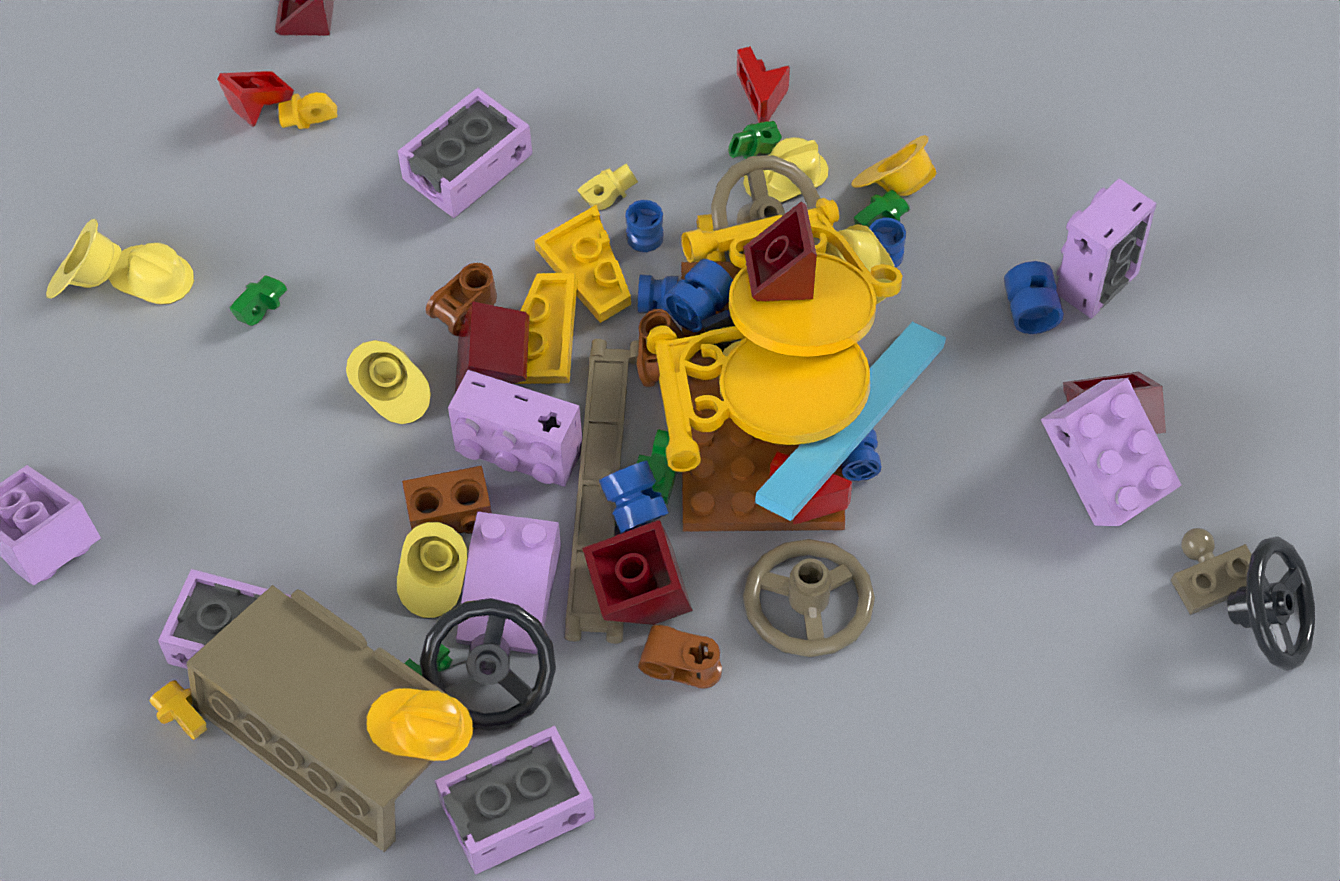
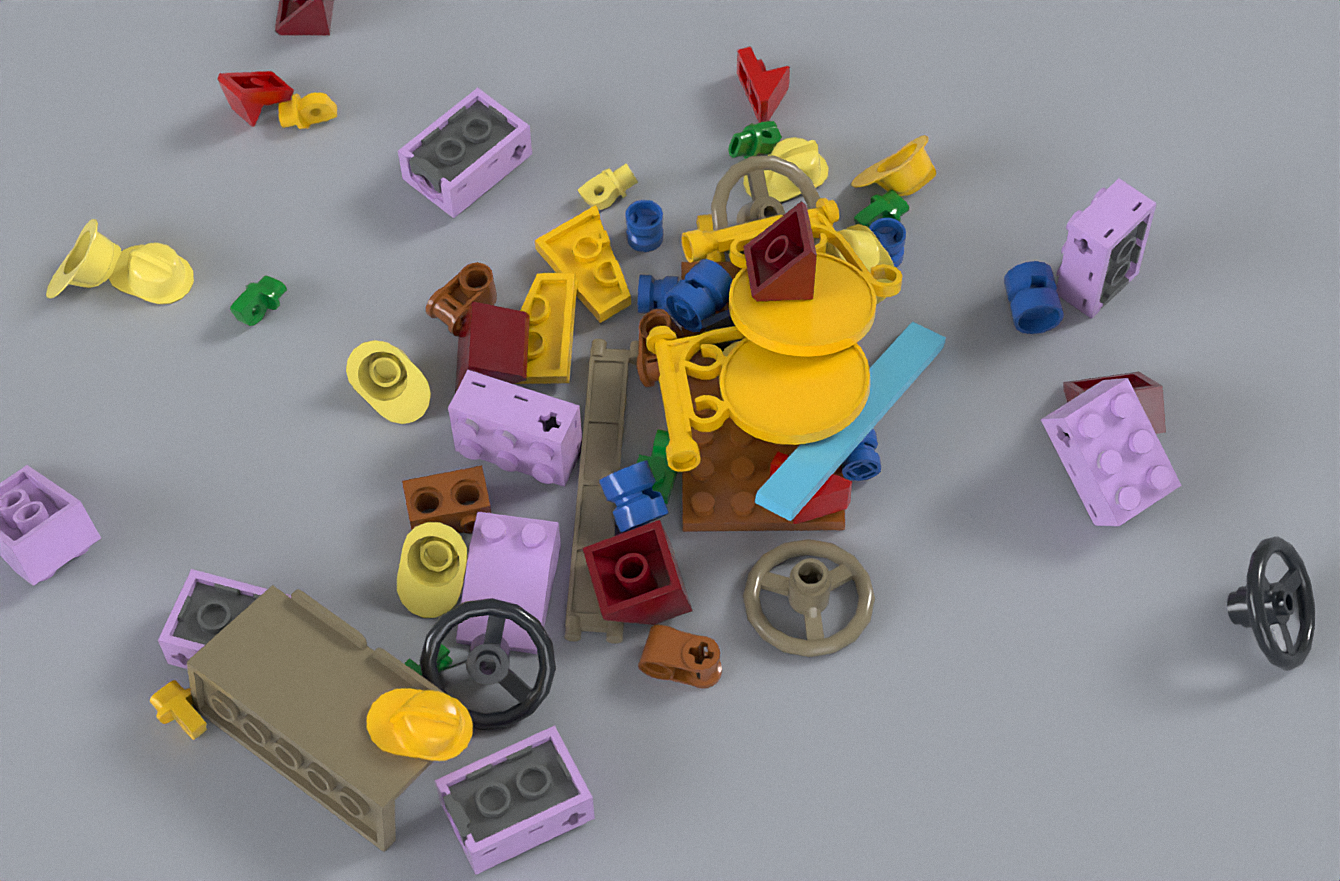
dark tan plate [1170,528,1252,615] -> none

